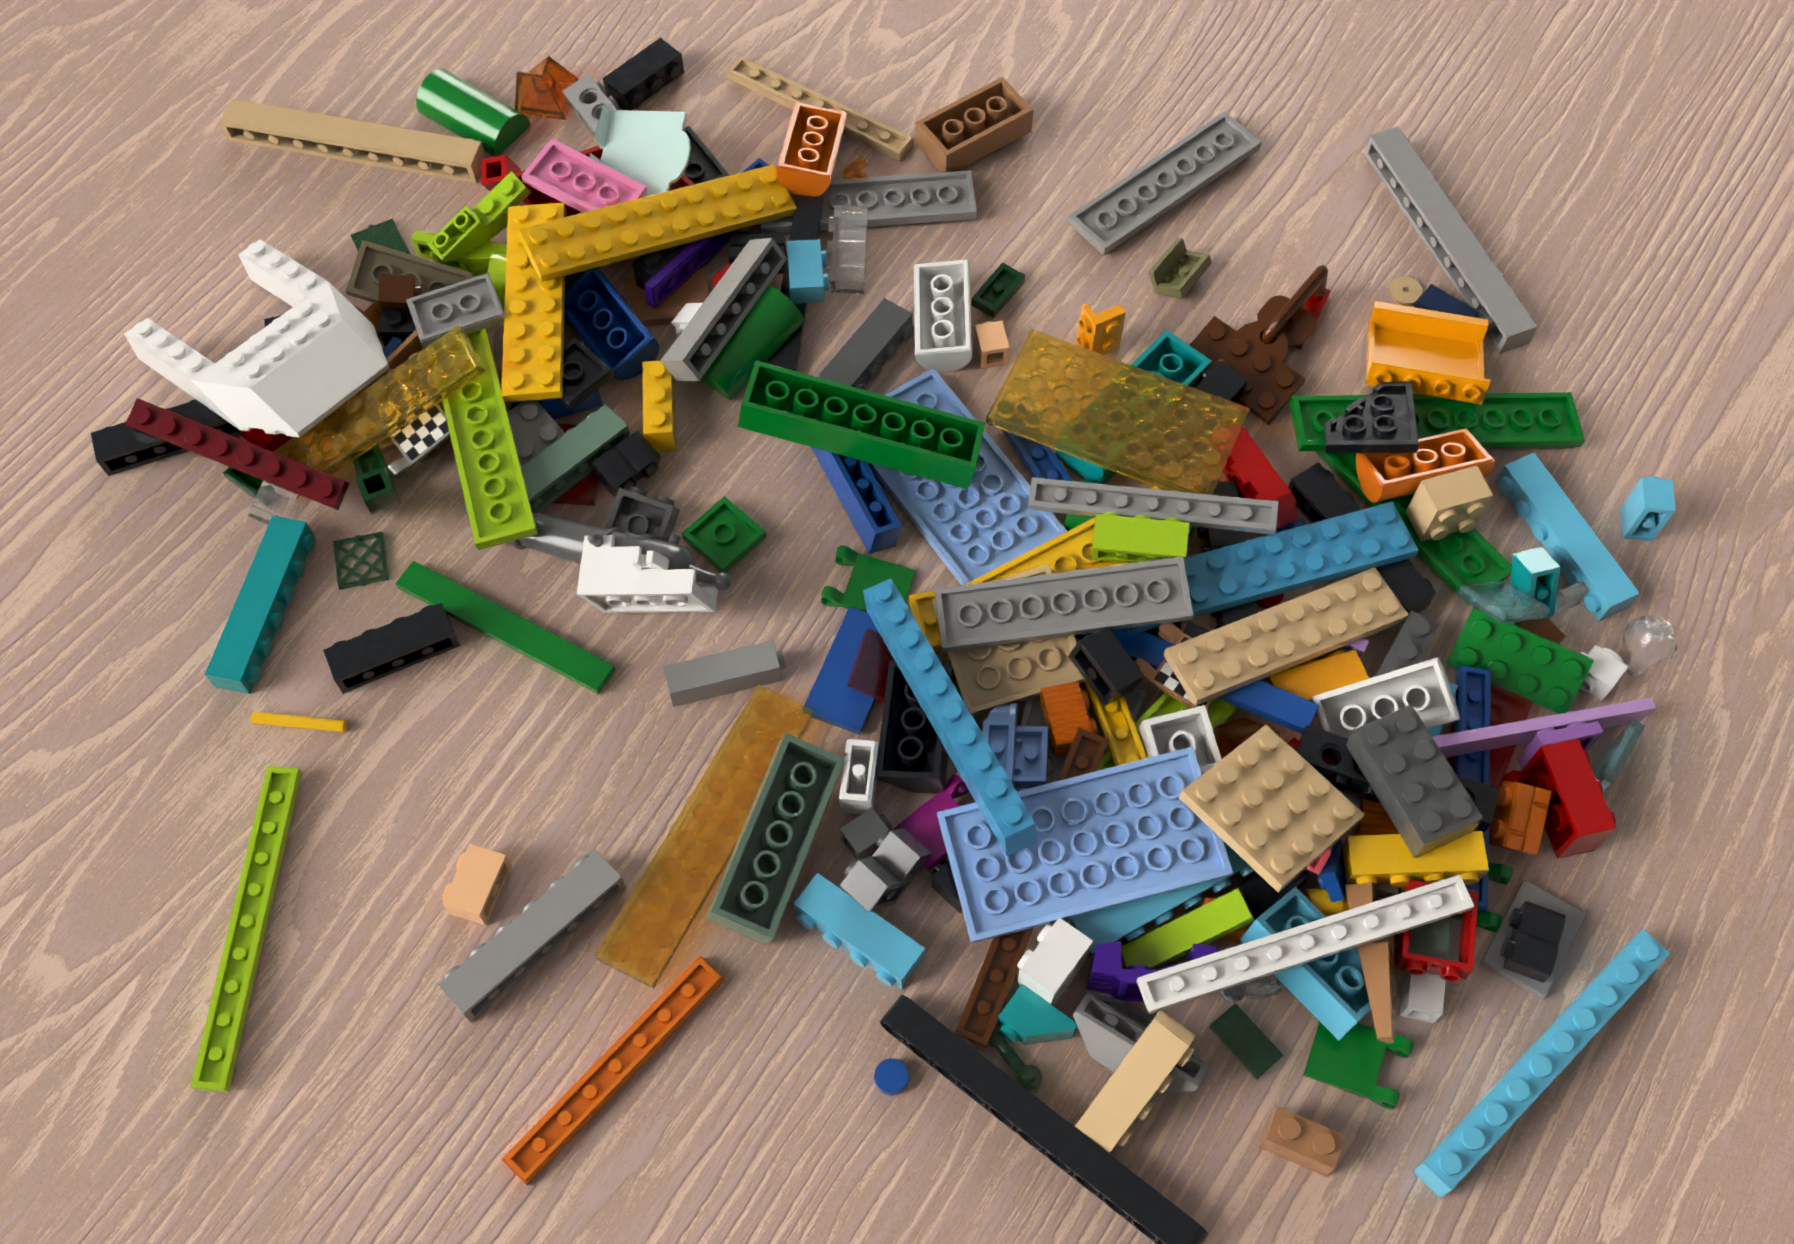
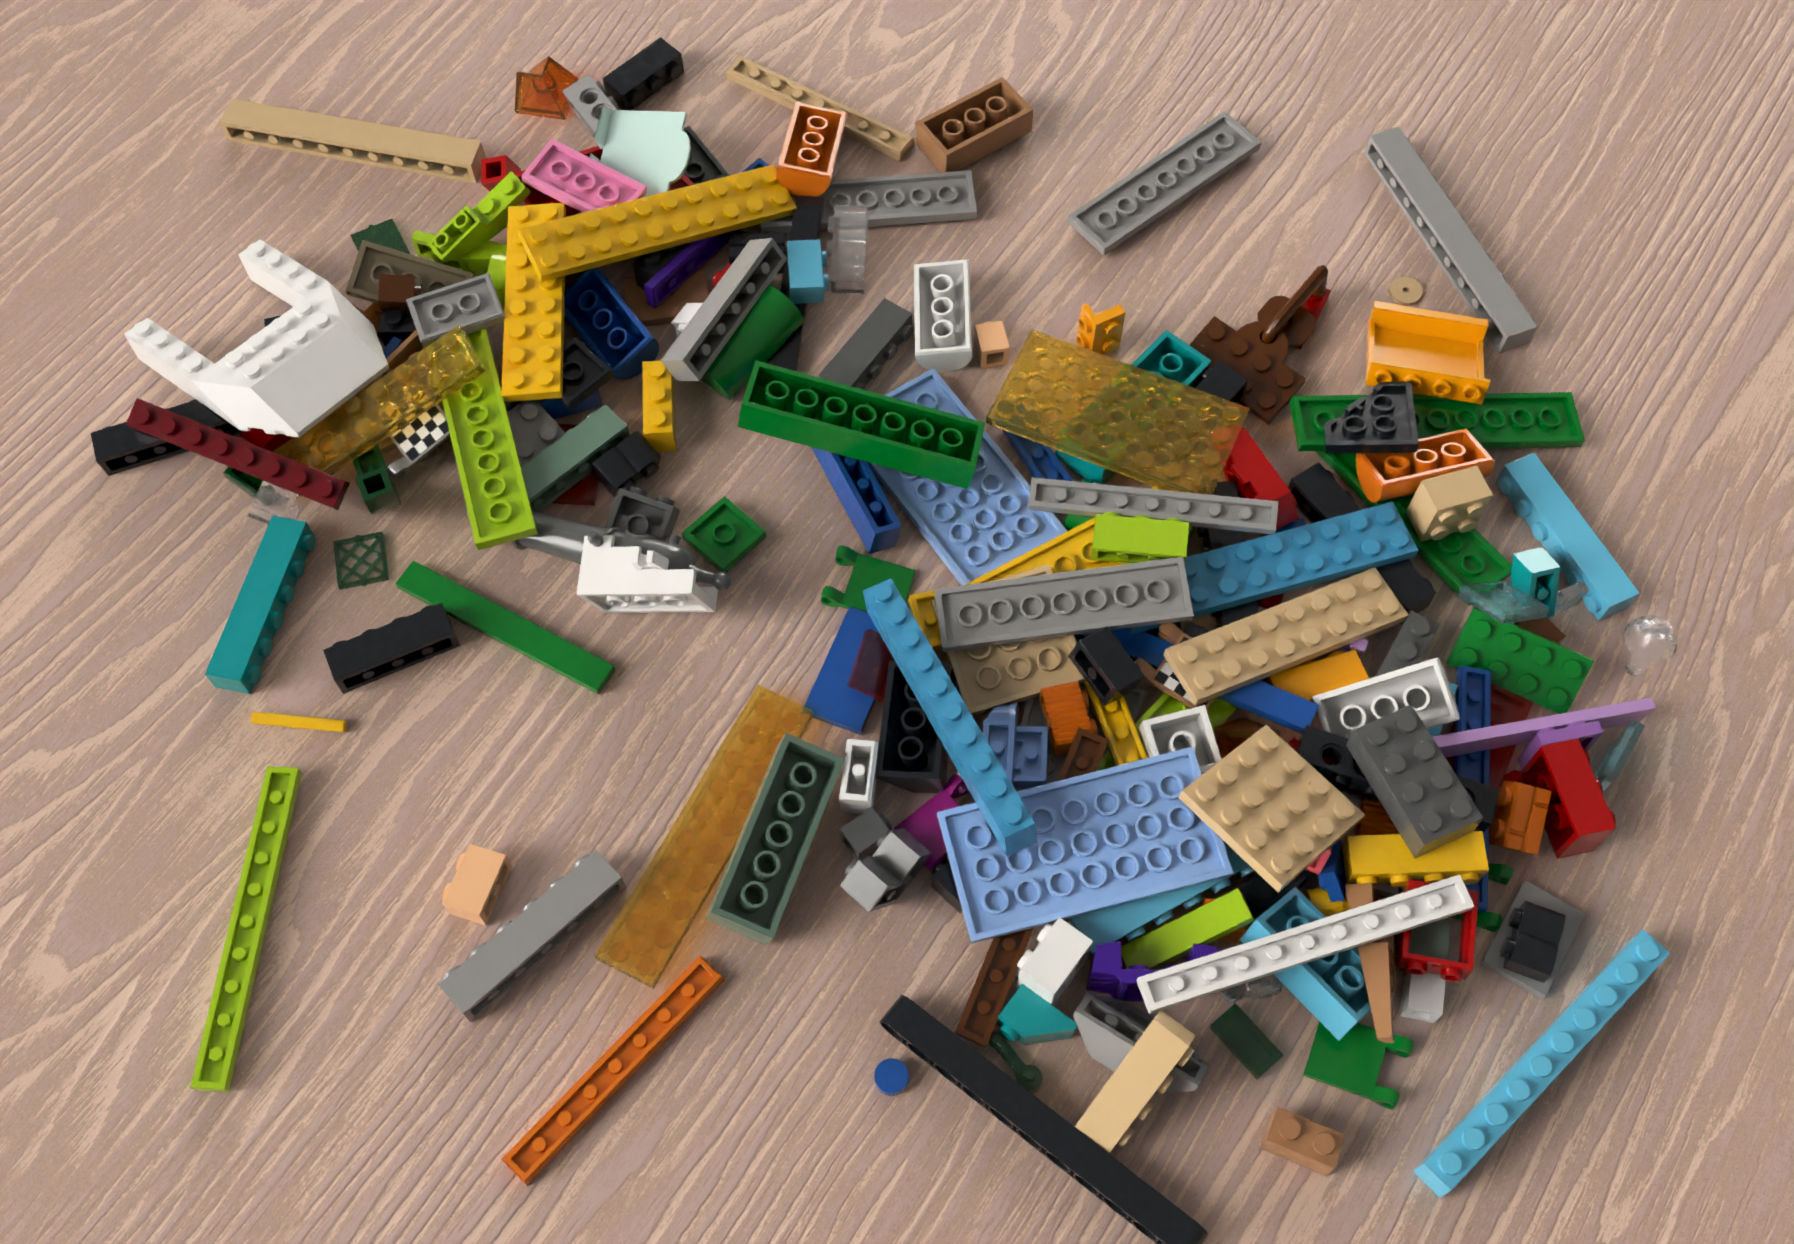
green brick [416,69,530,157] -> none
light grey brick [663,640,786,707] -> none
medium azure brick [793,873,925,990] -> none
clear orange tile [841,155,868,179] -> none
dark green plate [971,262,1025,318] -> none
olive bracket [1149,238,1212,299] -> none
dark blue tile [1414,284,1479,318] -> none
white brick [1580,645,1628,701] -> none
medium azure brick [1620,477,1676,541] -> none

